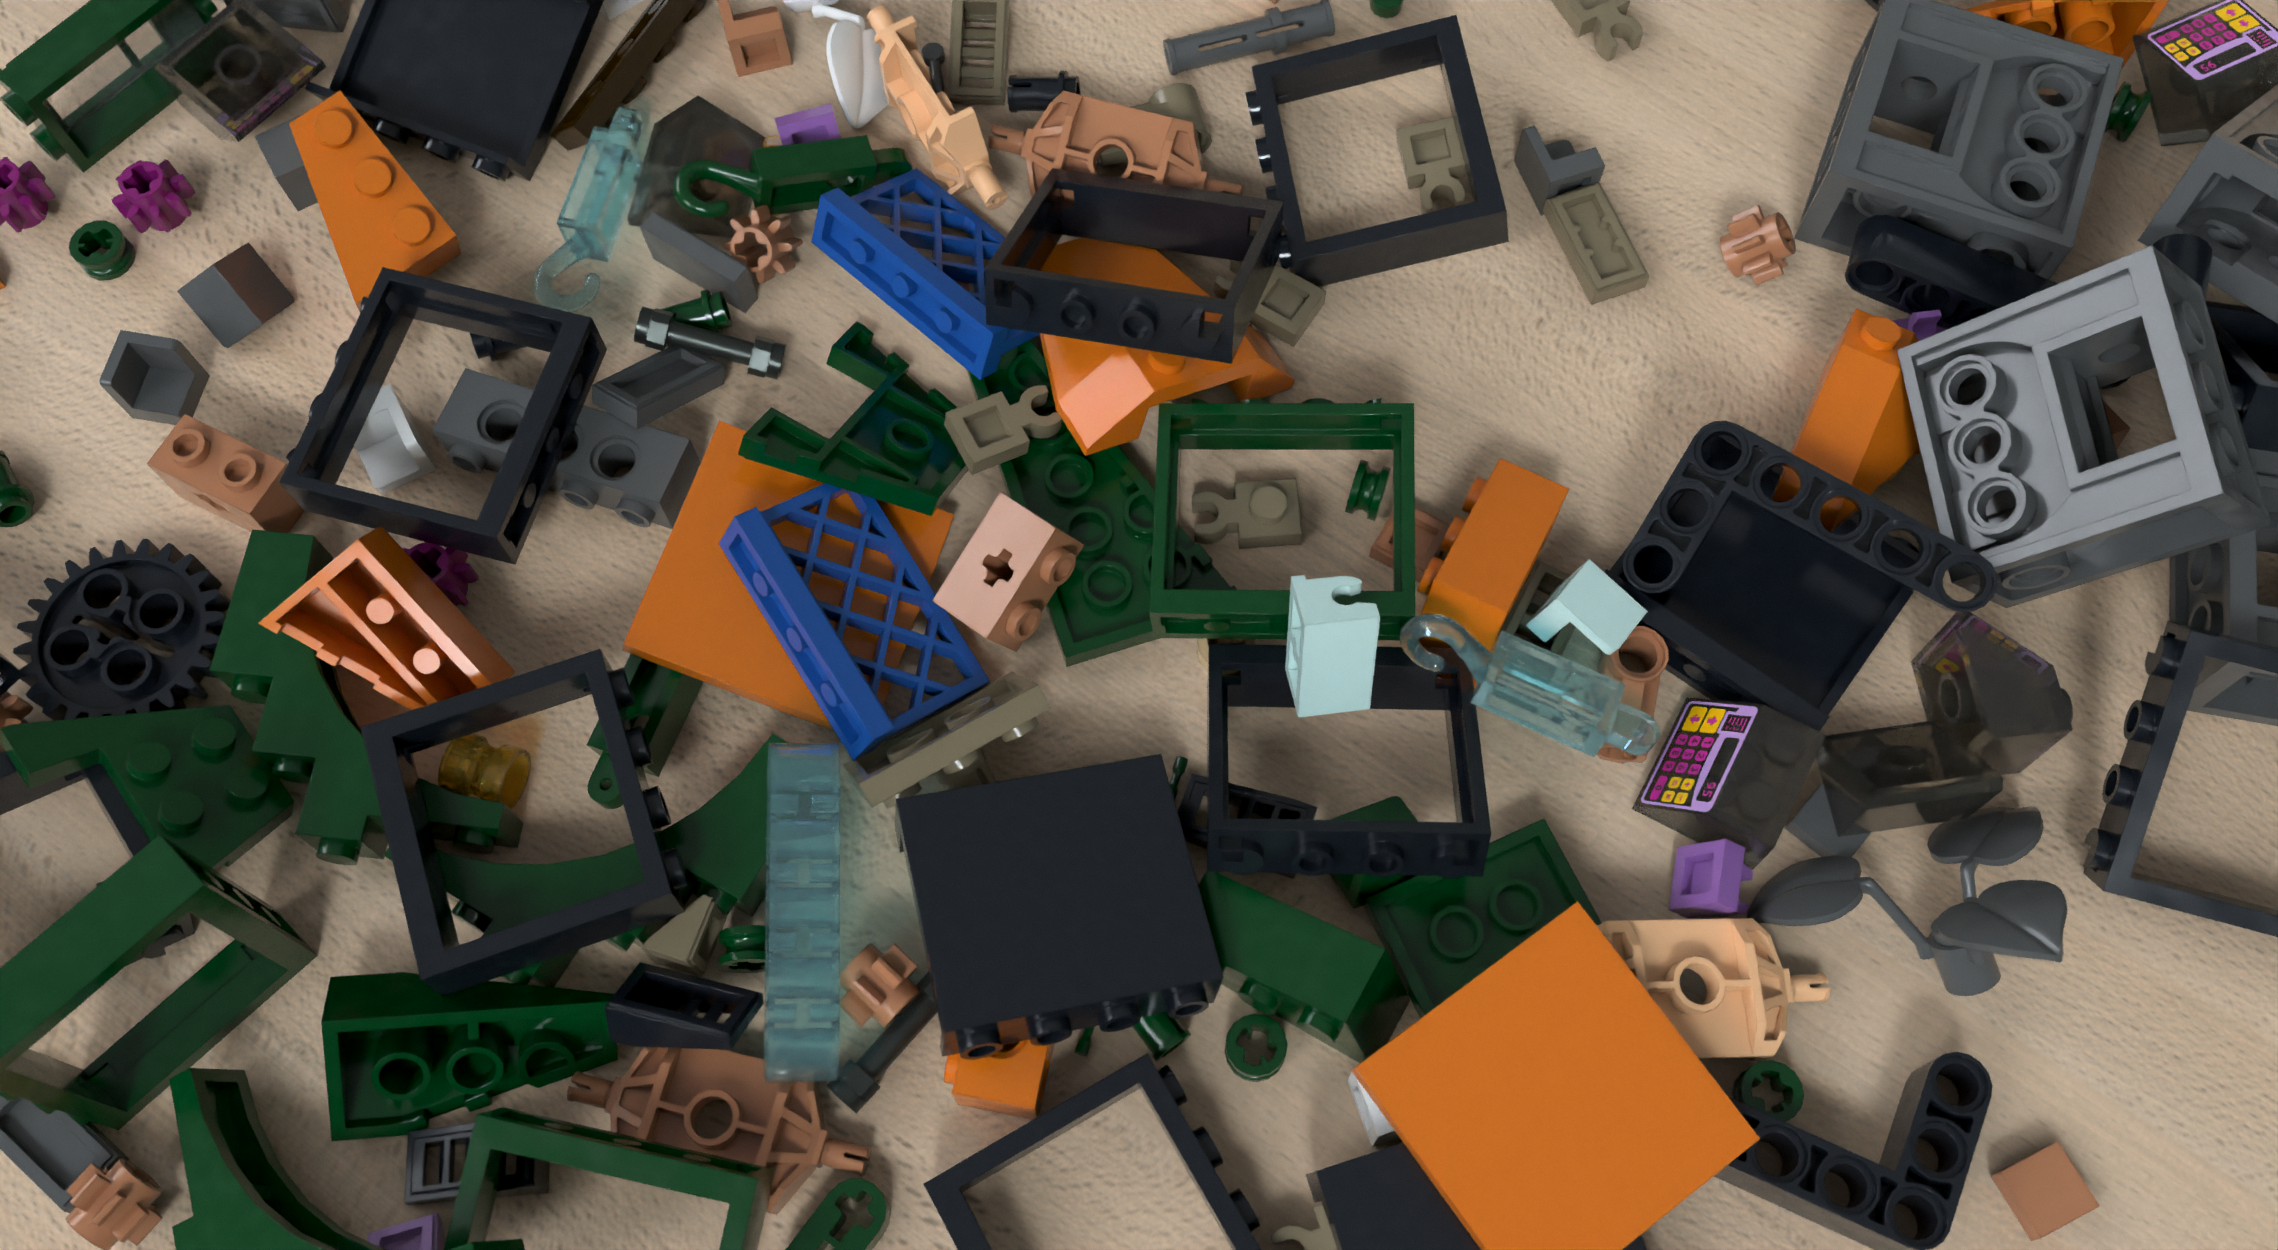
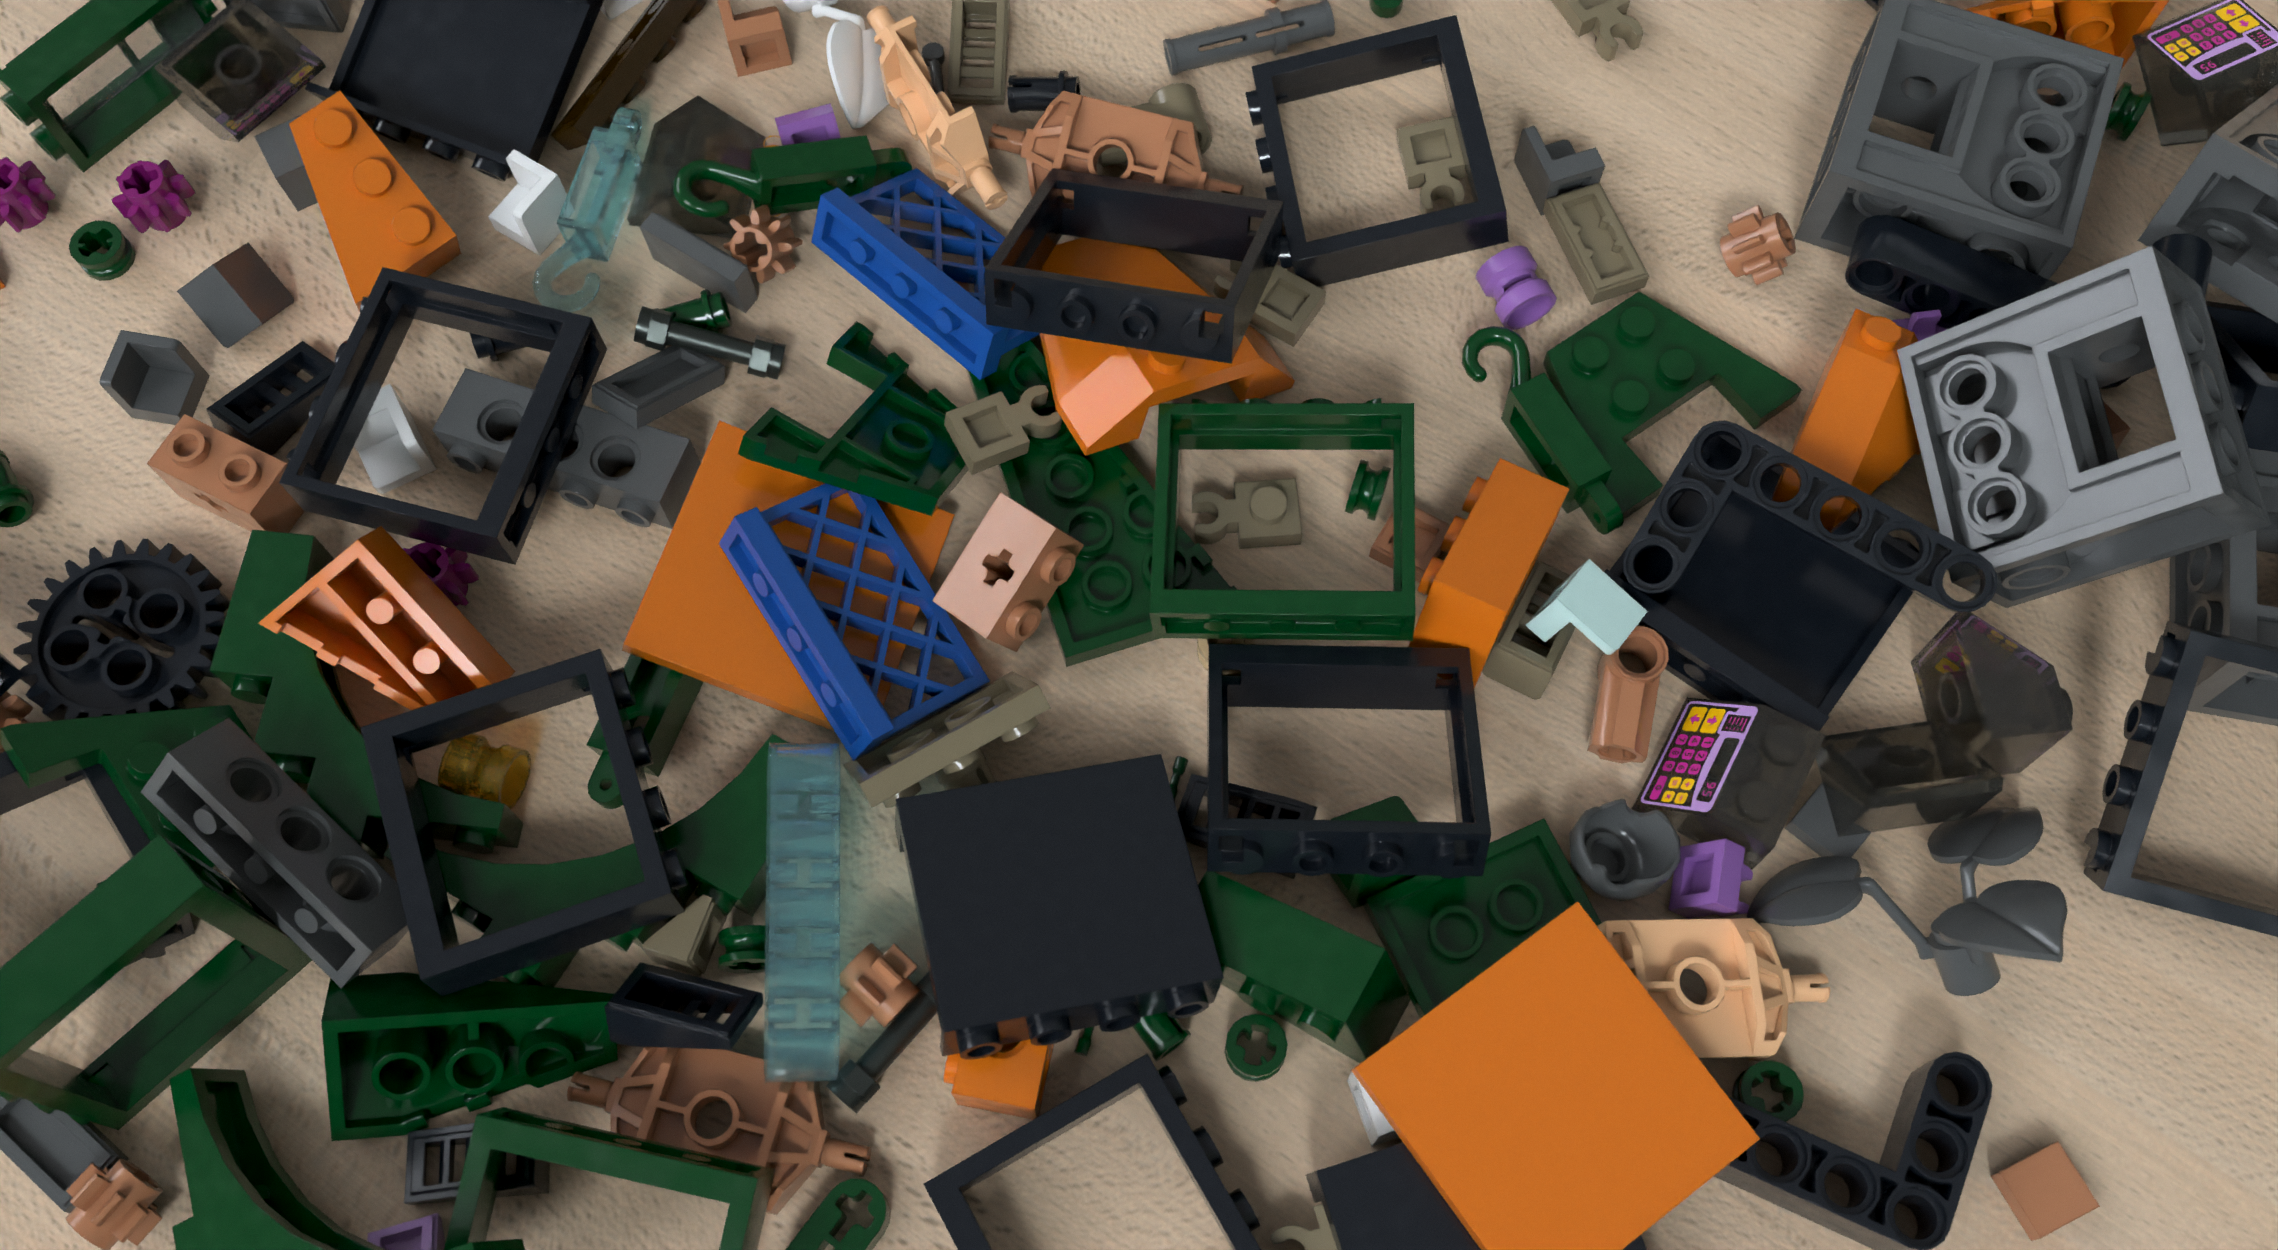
light aqua hinge [1285,575,1380,718] -> none
clear light blue piece [1399,613,1660,757] -> none
none -> dark grey brick [141,718,409,988]
none -> black slope [207,341,335,456]
none -> white panel [488,150,576,256]
none -> dark green piece [1462,326,1624,535]
none -> medium lavender wheel [1476,246,1557,330]
none -> dark green wing [1543,292,1802,519]
none -> dark grey hair [1569,799,1681,901]

